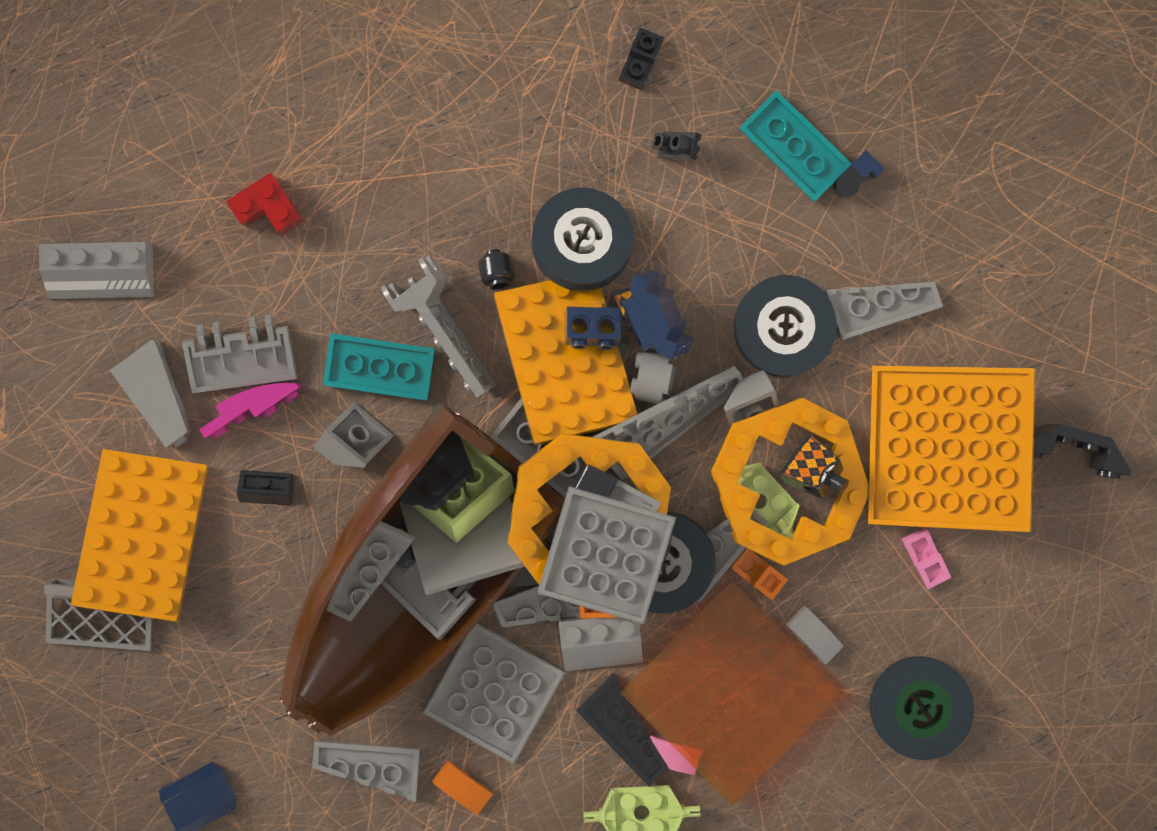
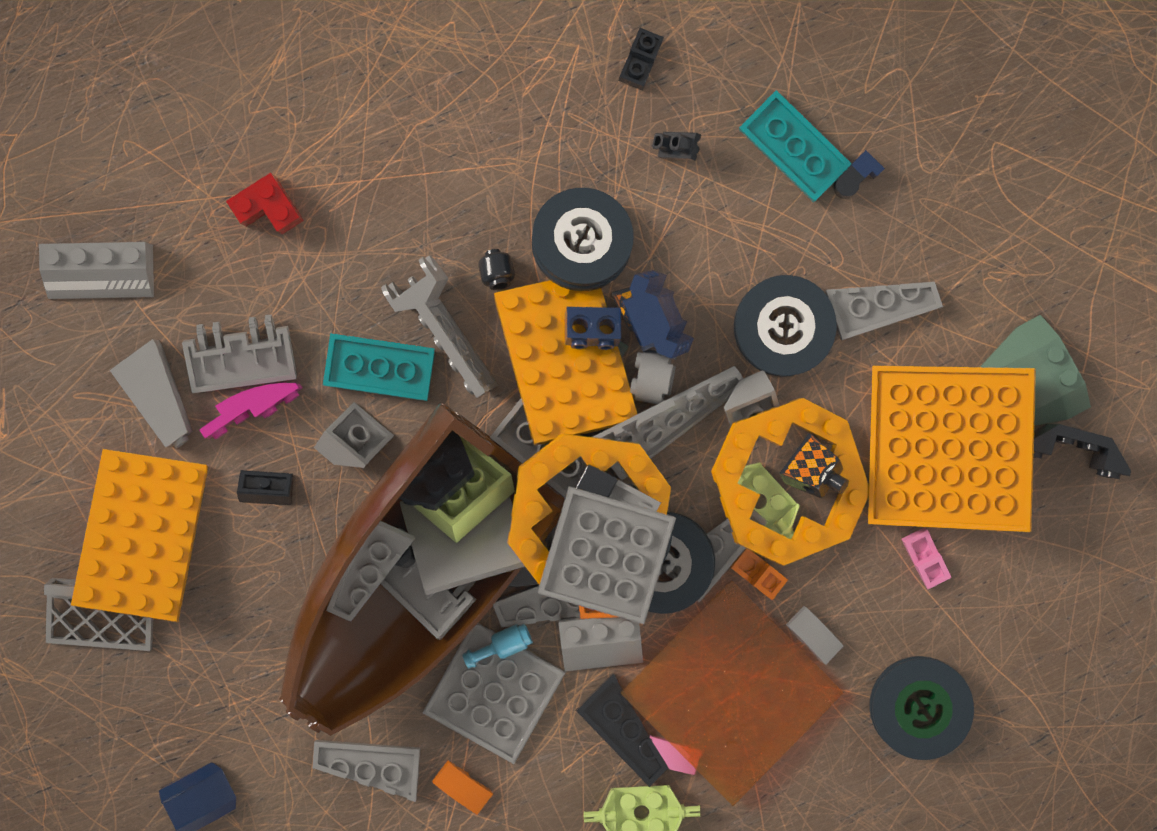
none -> medium azure piece [462,624,533,669]
none -> sand green wedge [980,315,1091,426]

